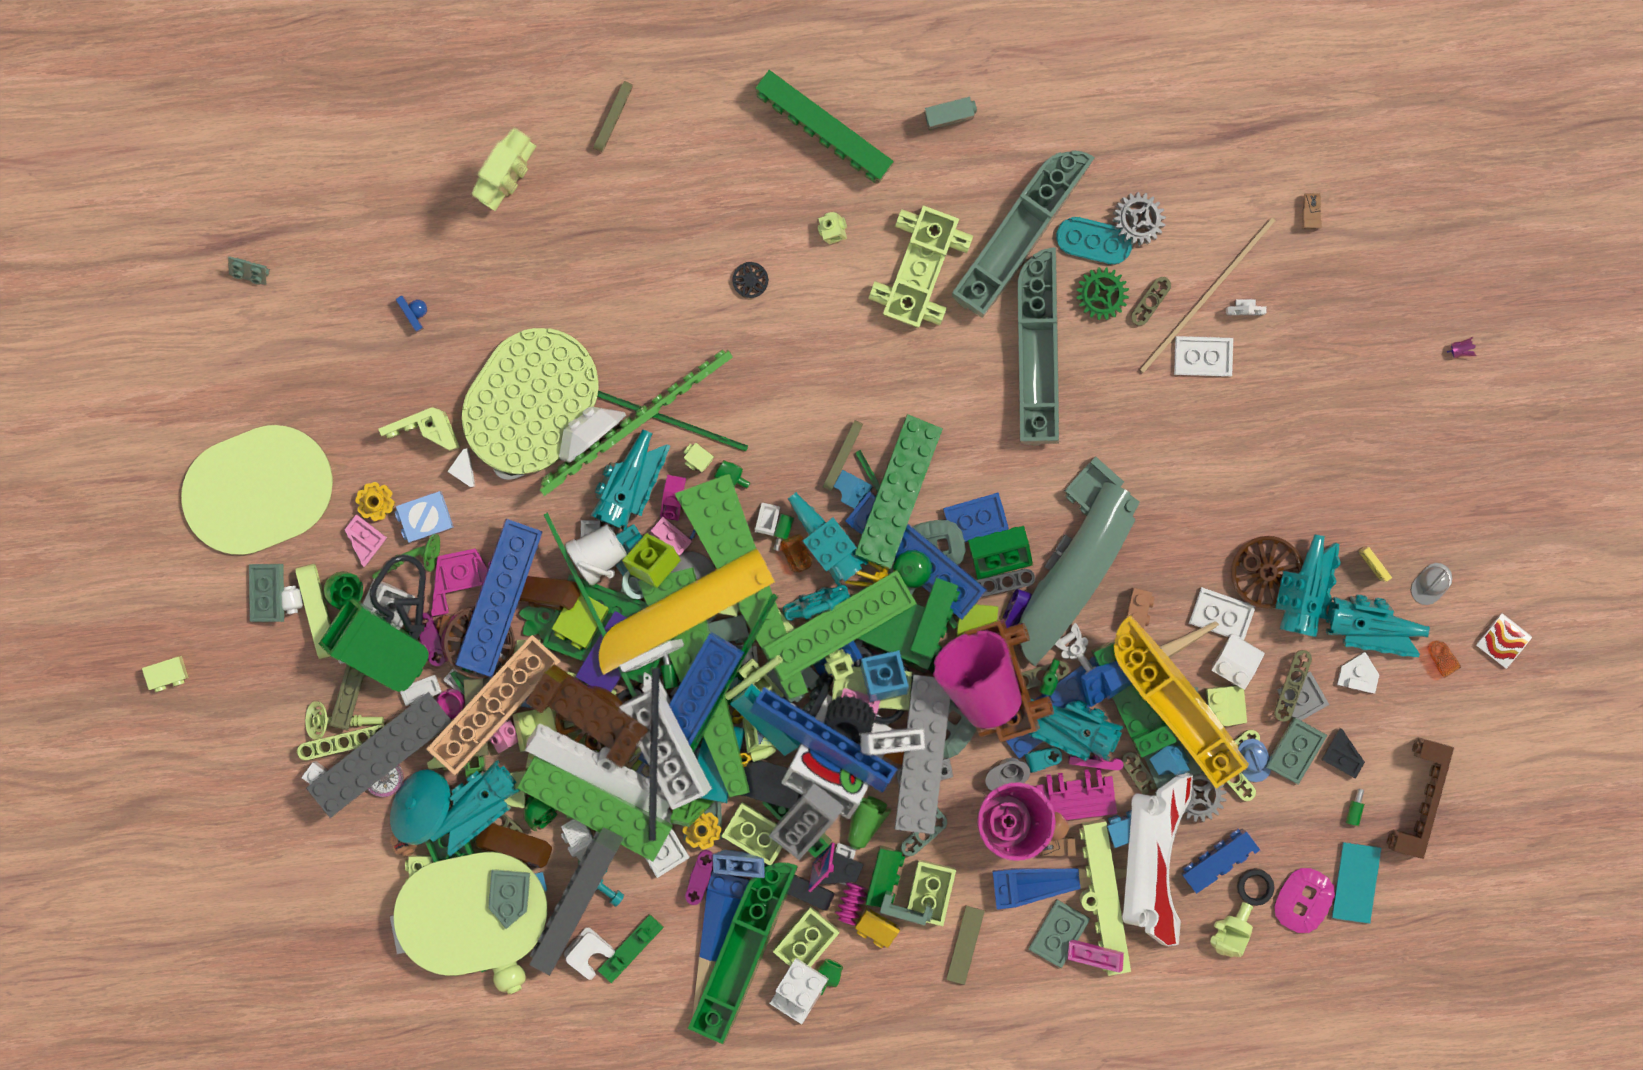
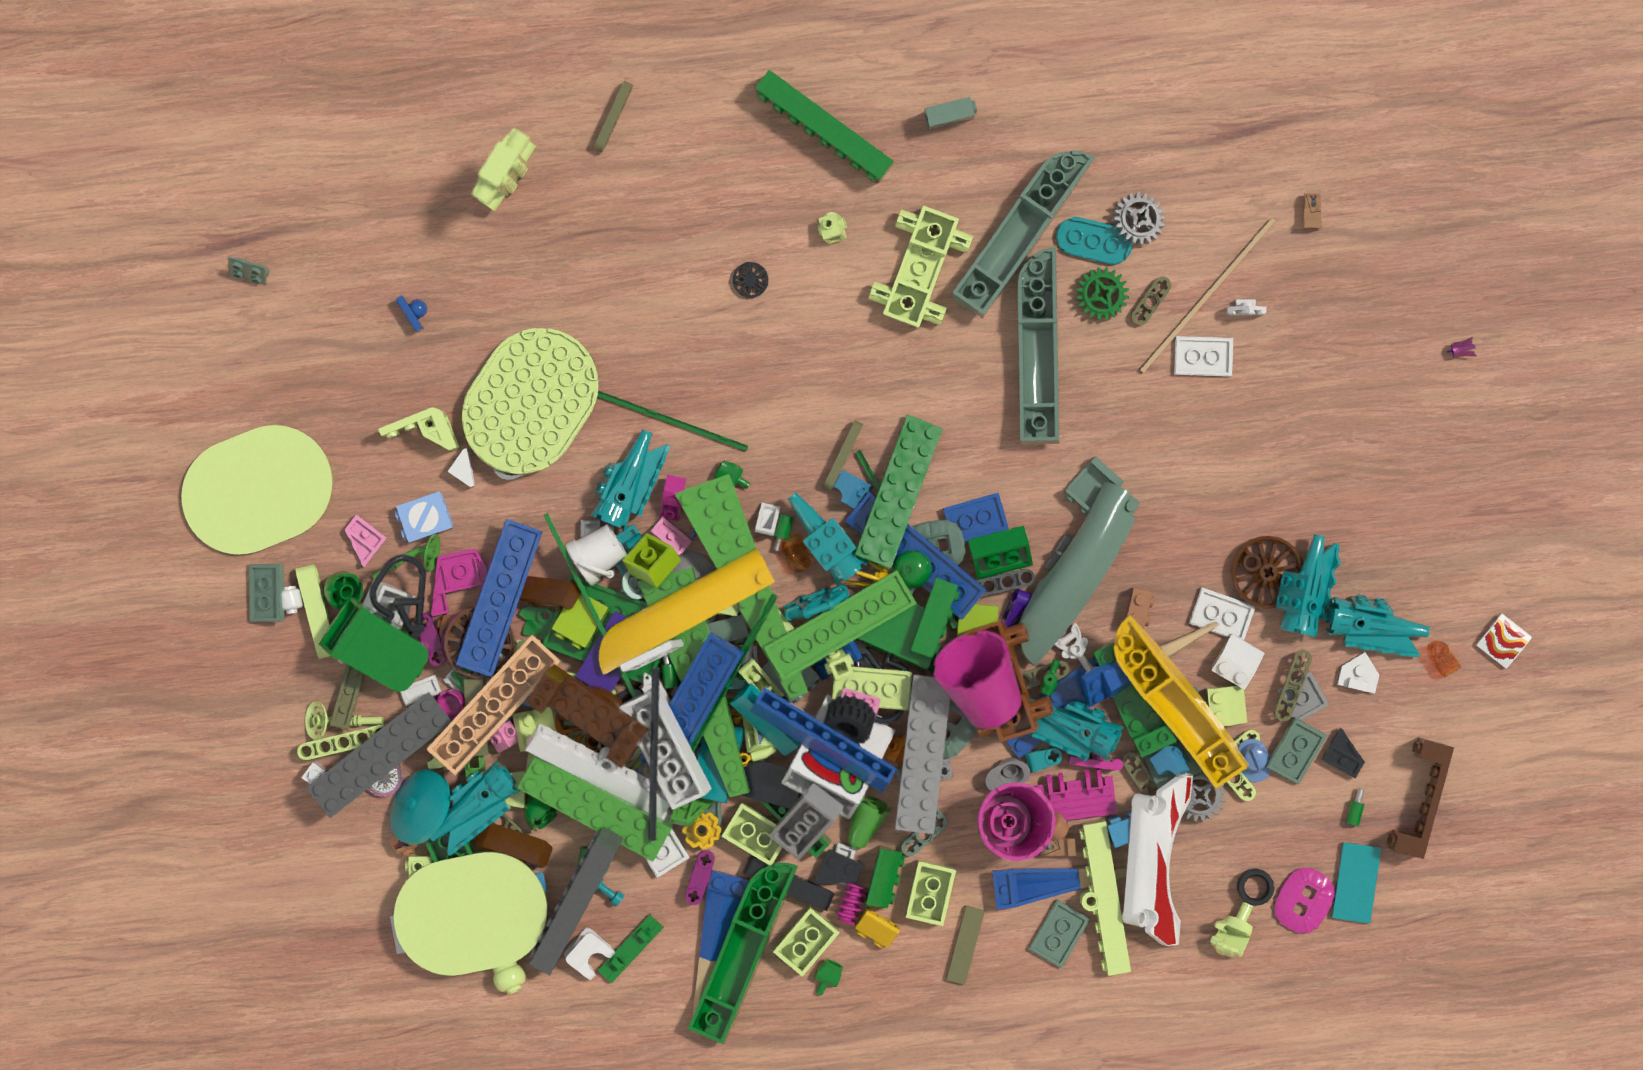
yellowish green brick [142,656,189,692] -> none
yellow plant [355,482,395,521] -> none
sand green tile [488,870,530,929] -> none
bright green wing [540,349,733,496] -> none
white wedge [559,407,626,462] -> none
white brick [561,819,593,861] -> none
yellowish green brick [683,443,715,472] -> none
medium blue slope [713,850,765,878] -> none
yellowish green piece [725,656,783,700] -> none
white bracket [770,958,829,1024] -> none
black hinge [802,672,834,718] -> none
piece [808,842,835,892] -> none
dark azure brick [860,651,909,702] -> none
white brick [861,728,925,755] -> none
sand green panel [880,891,934,925] -> none
dark pink plate [1068,940,1124,973] -> none
blue wedge [1181,828,1260,894] -> none
light yellow tile [1358,547,1392,582] -> none
light grey piece [1411,563,1452,605] -> none

